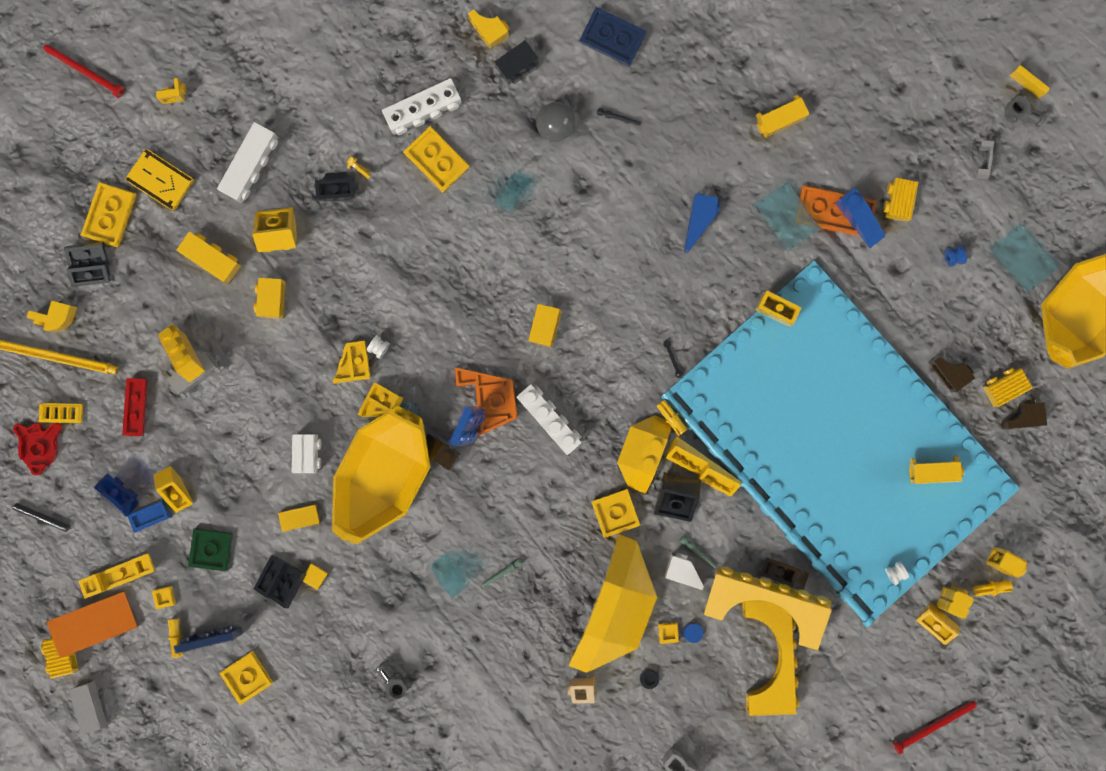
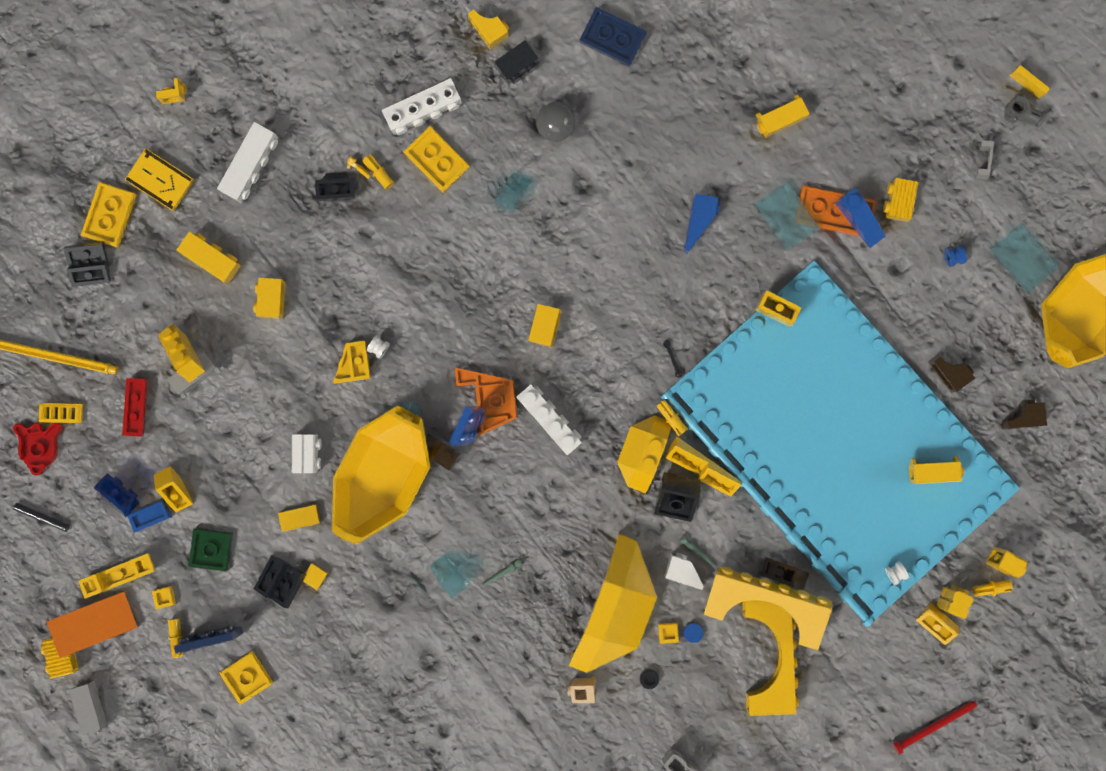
yellow brick [27,301,77,332] -> none
red bar [43,45,125,98] -> none
yellow slope [252,207,297,252] -> none
yellow wing [357,382,404,417] -> none
dark grey connector [374,660,412,702] -> none
yellow plate [591,489,640,538] -> none
black piece [597,108,641,125] -> none
yellow brick [983,367,1032,407] -> none
none -> yellow axle [363,154,395,190]

